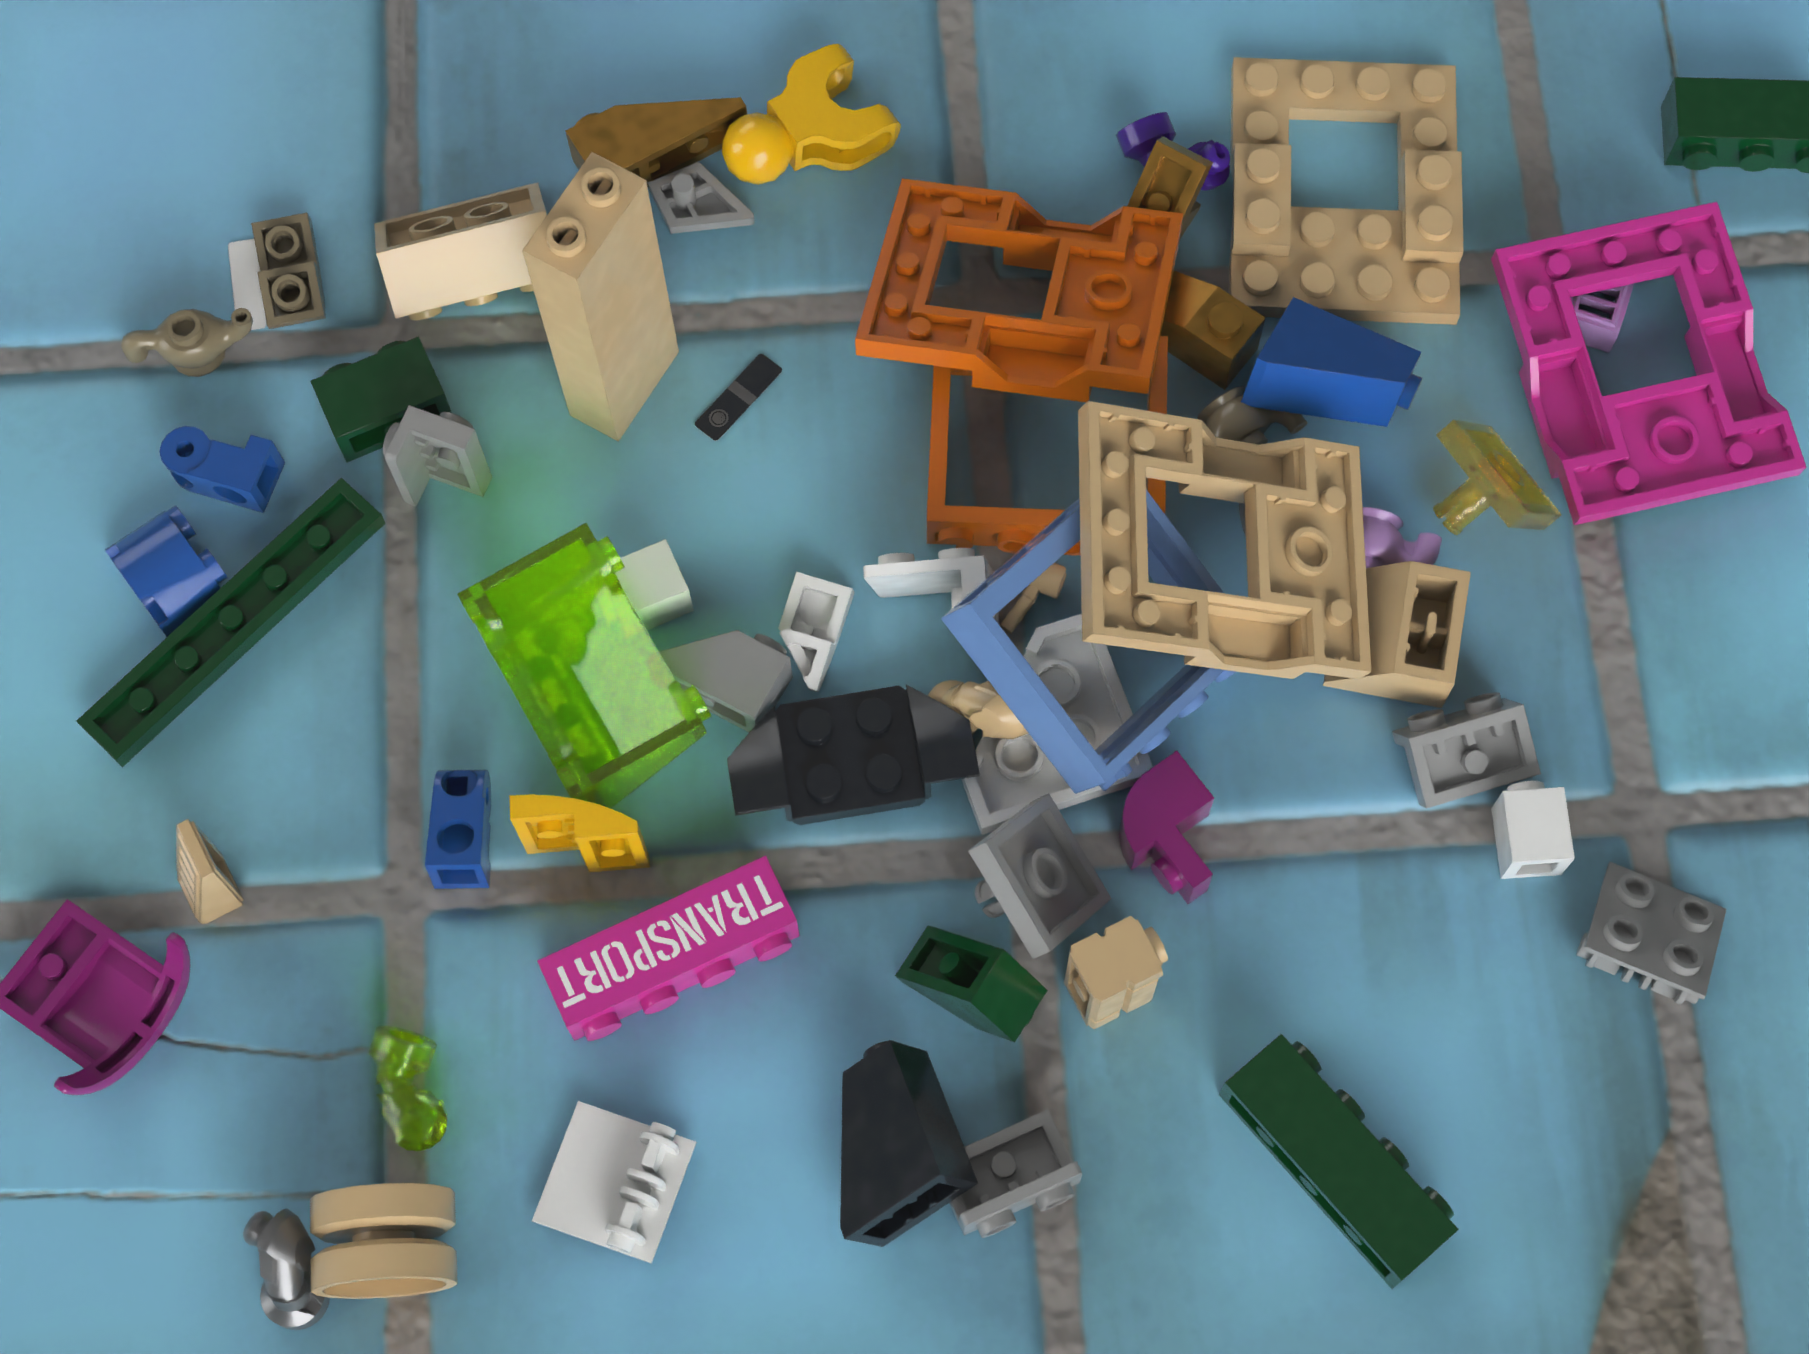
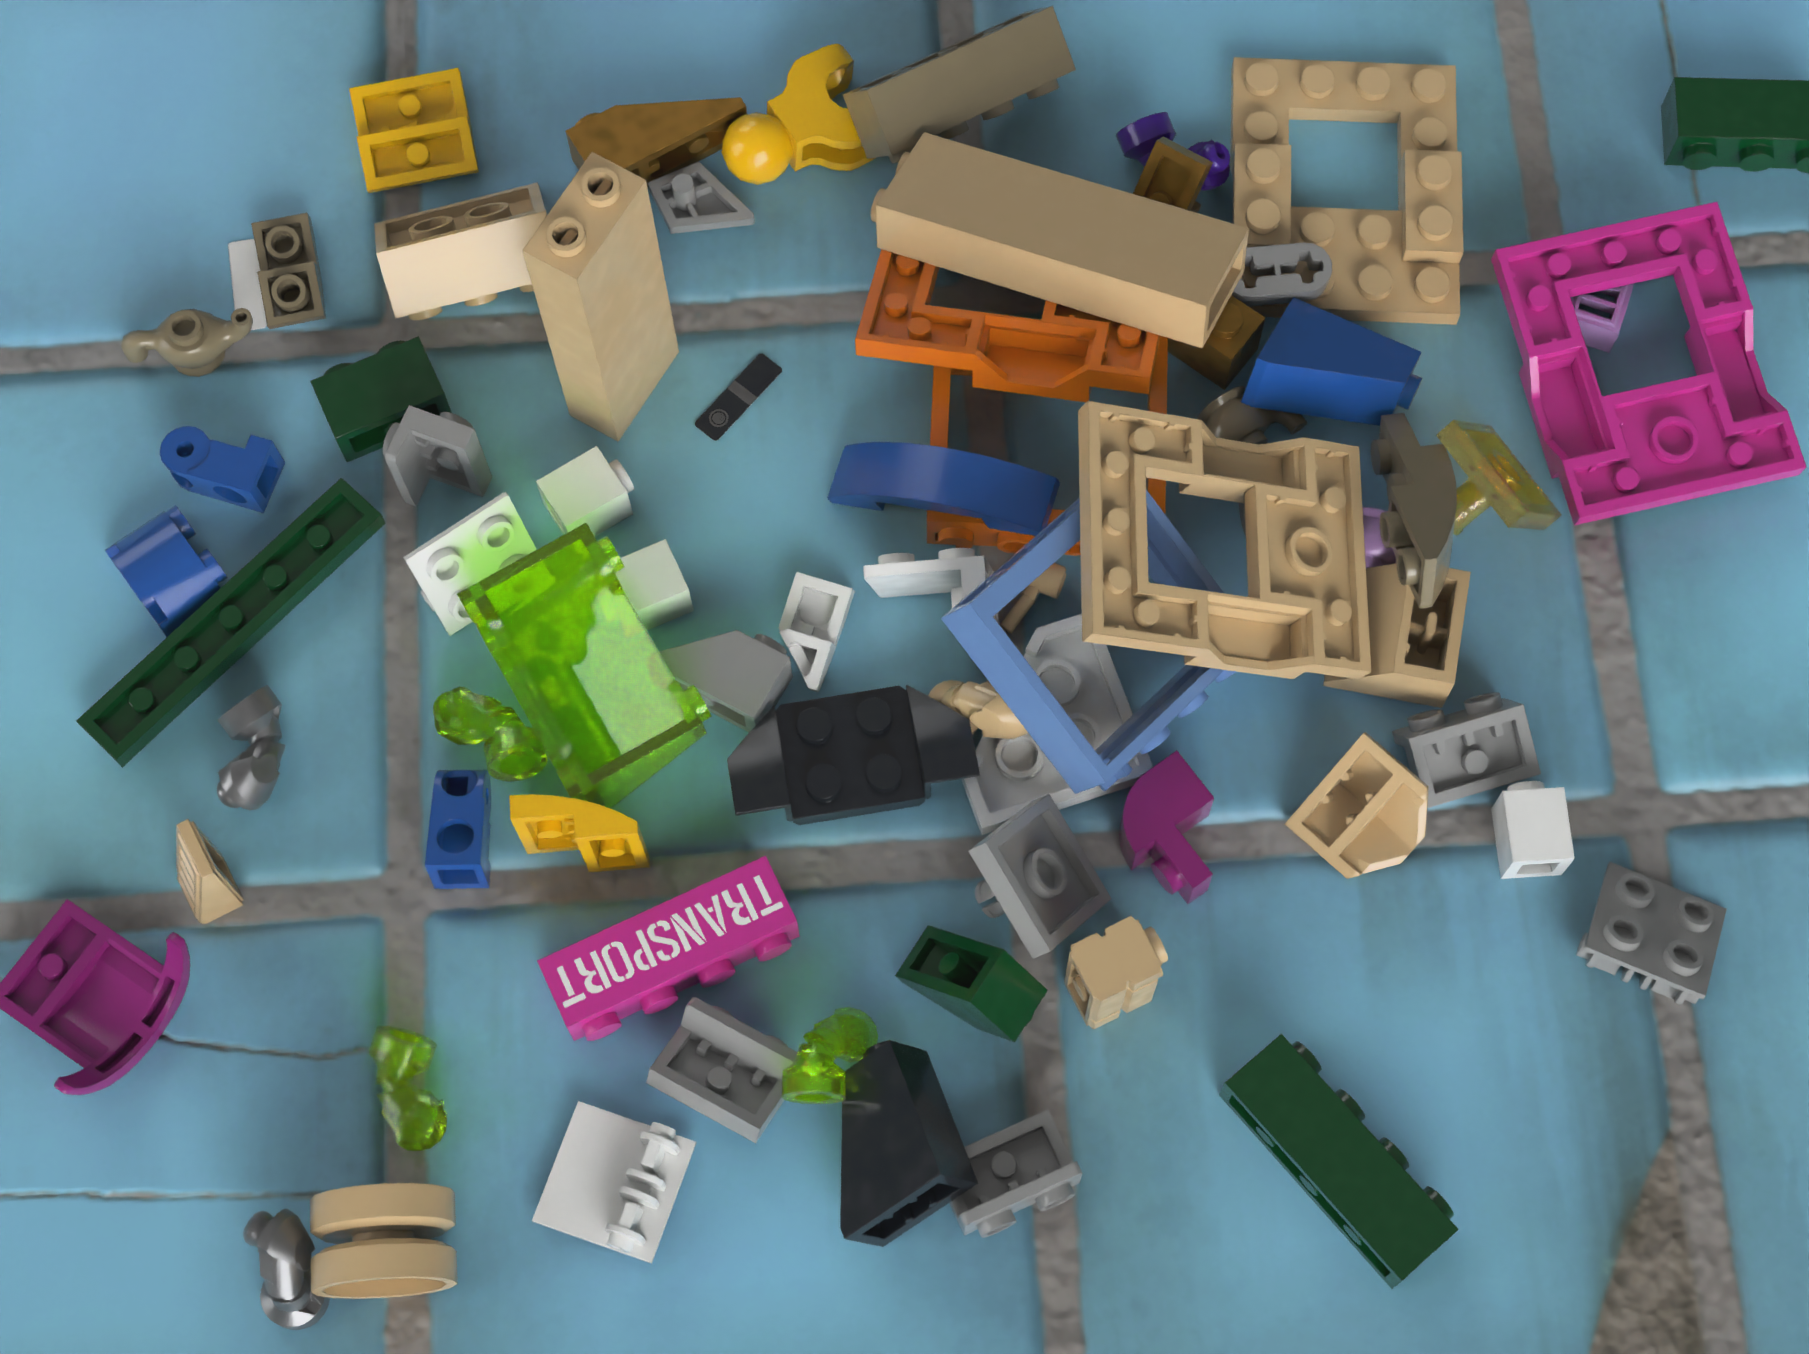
none -> flat silver arm [217,685,285,810]
none -> yellow slope [349,68,479,193]
none -> hinge [403,492,549,636]
none -> clear neon green arm [433,686,548,782]
none -> white brick [536,446,634,549]
none -> light grey bracket [646,997,801,1143]
none -> clear neon green arm [782,1007,878,1104]
none -> blue slope [827,442,1060,536]
none -> dark tan brick [843,6,1076,163]
none -> tan brick [871,132,1249,348]
none -> light grey beam [1232,242,1332,307]
none -> tan slope [1285,732,1429,879]
none -> dark tan slope [1371,413,1457,609]

